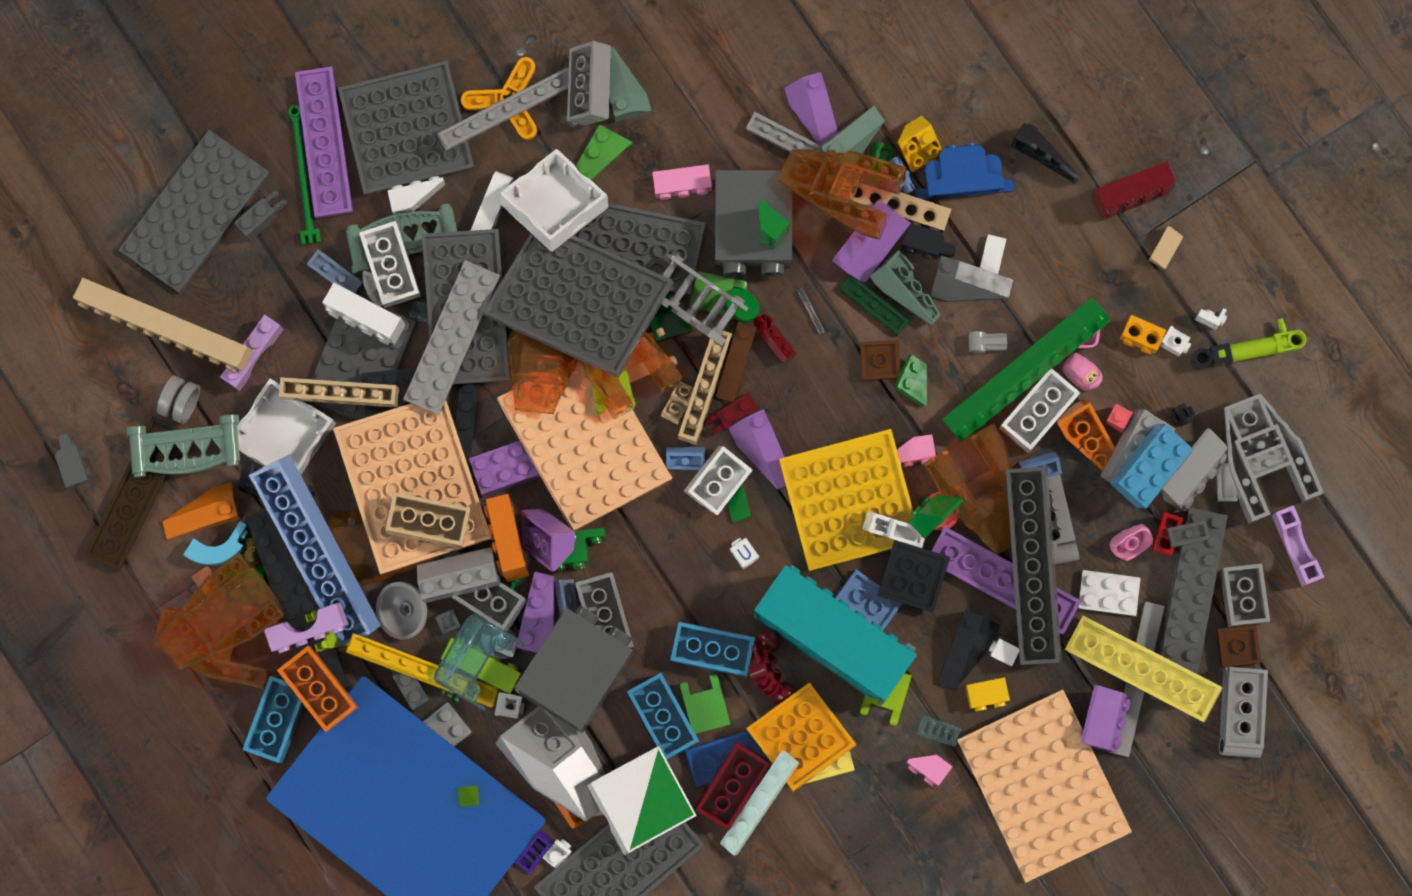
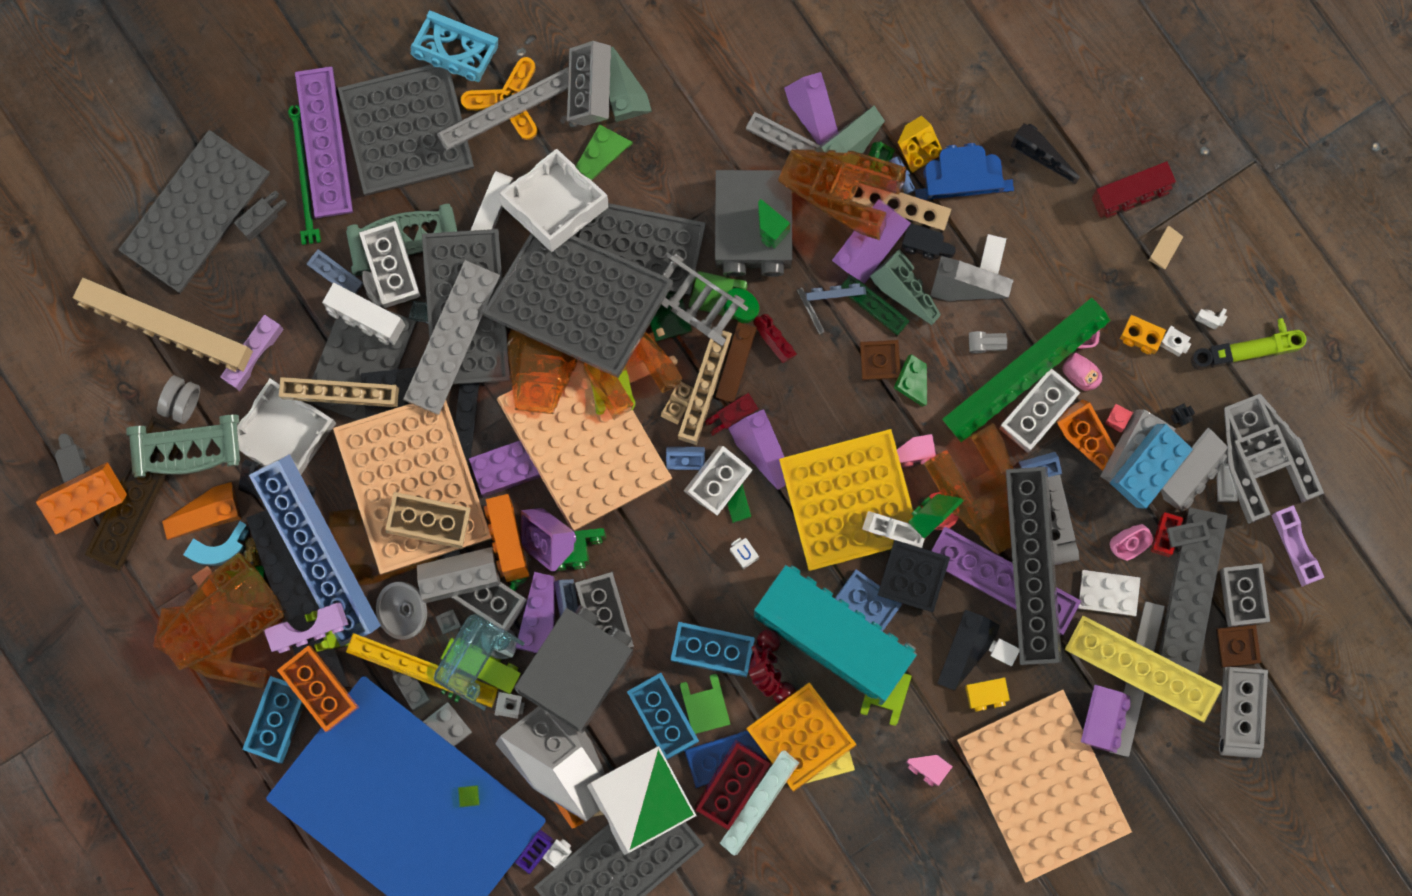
white slope [387,176,445,215] -> none
bright pink brick [652,164,712,200] -> none
clear light blue slope [917,716,961,747] -> none
none -> orange brick [36,462,127,534]
none -> medium azure fence [411,10,498,82]
none -> sand blue plate [806,283,866,301]

